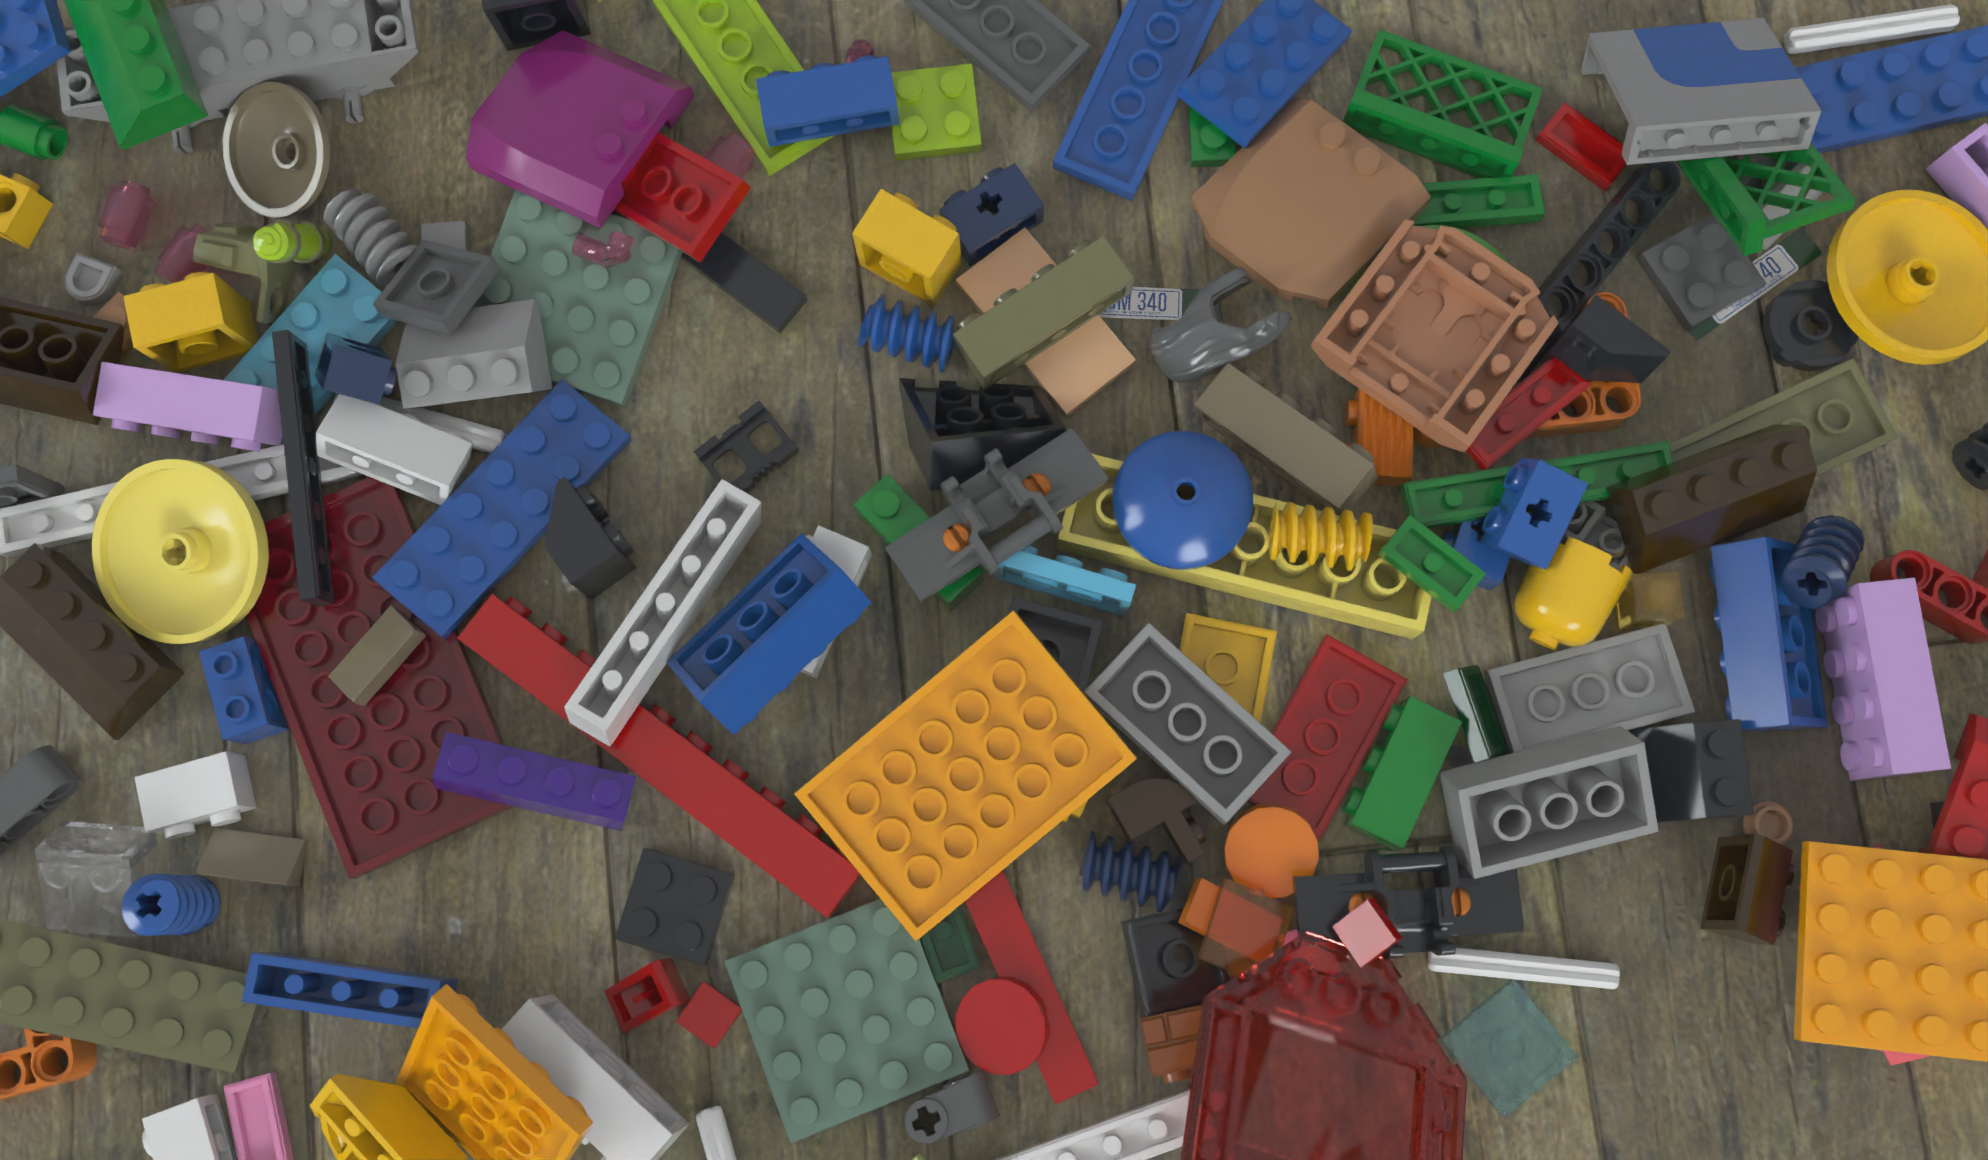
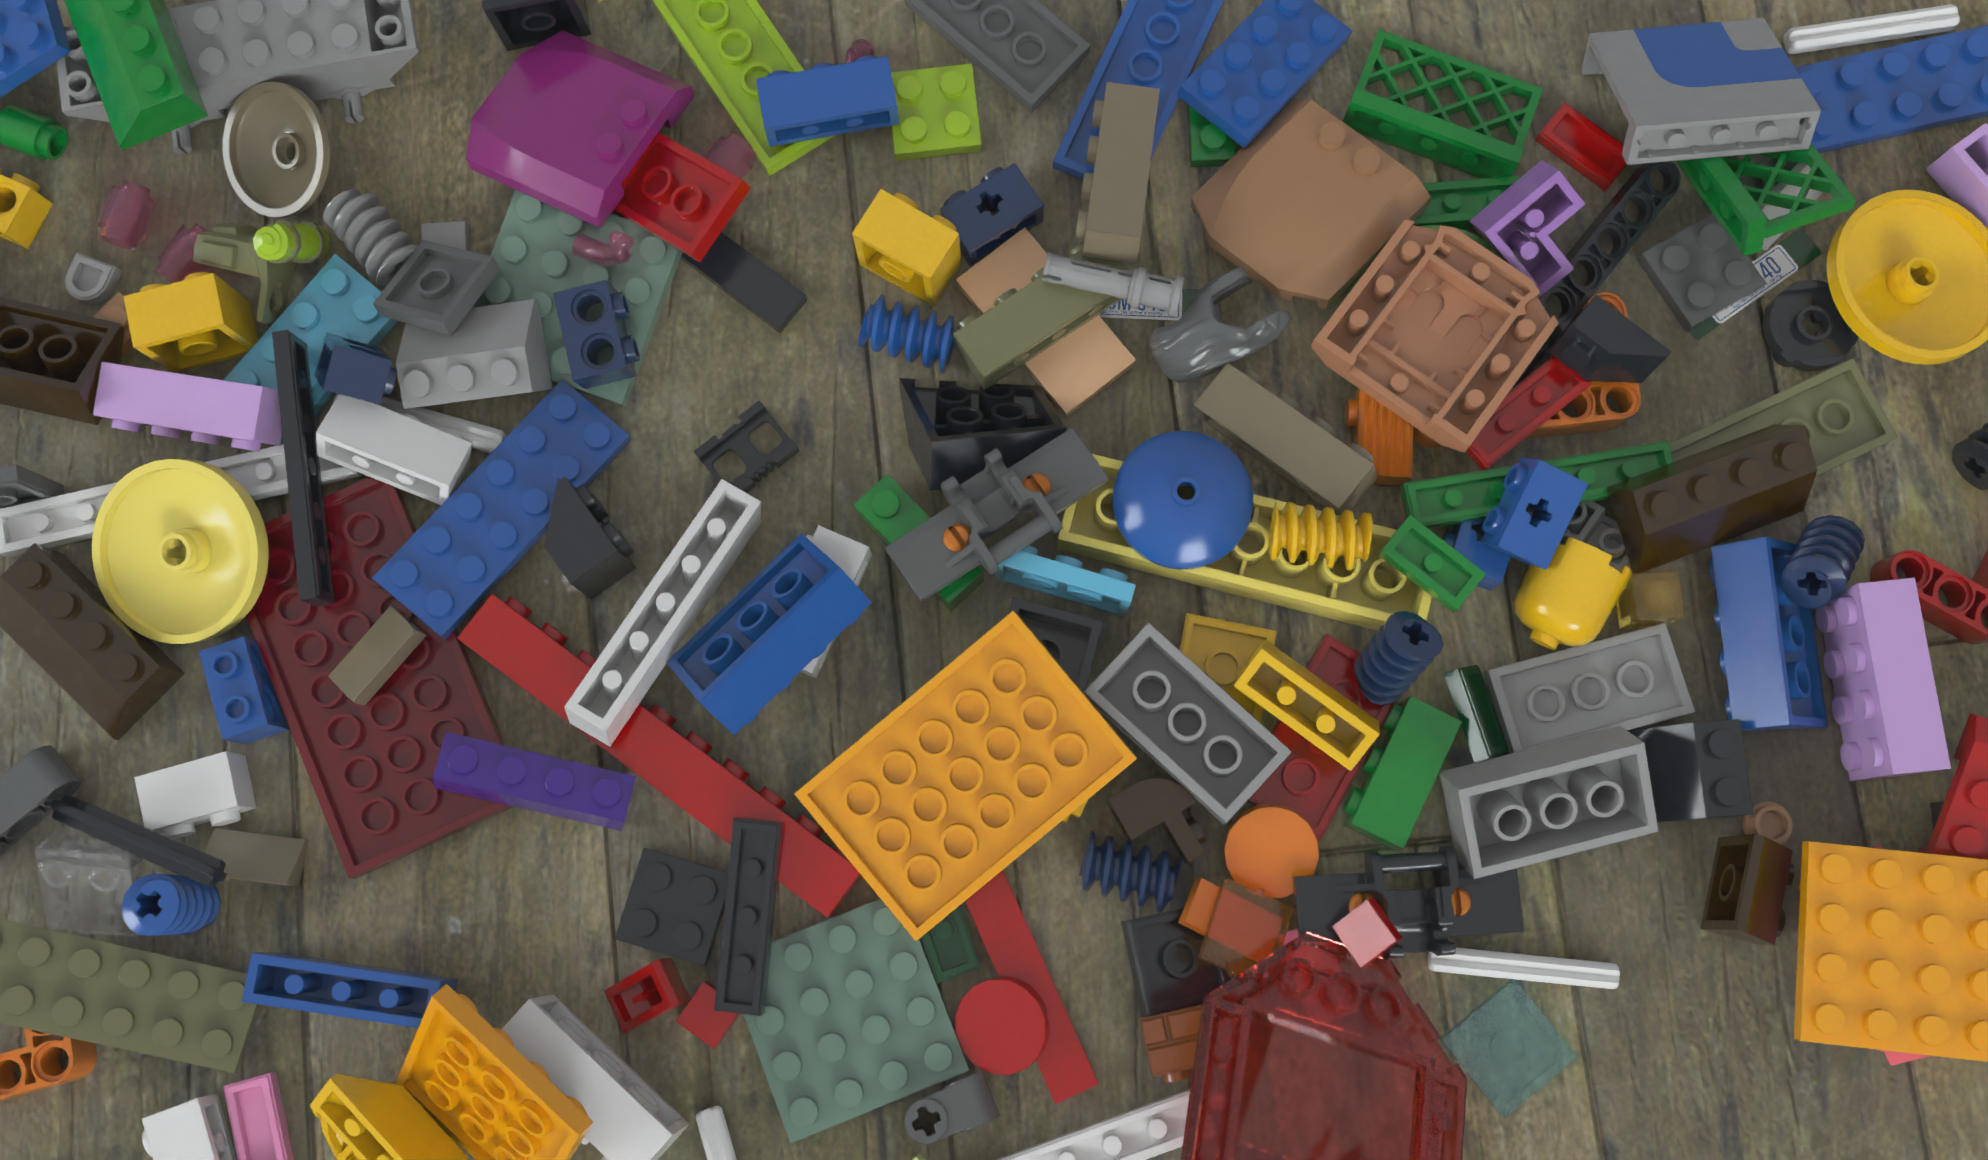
none -> black axle [50,795,227,887]
none -> dark blue brick [553,280,640,389]
none -> black tile [714,817,784,1016]
none -> light grey pin [1042,252,1185,317]
none -> dark tan brick [1076,82,1160,264]
none -> yellow brick [1233,639,1380,771]
none -> dark blue piece [1354,611,1444,705]
none -> medium lavender brick [1470,160,1585,298]

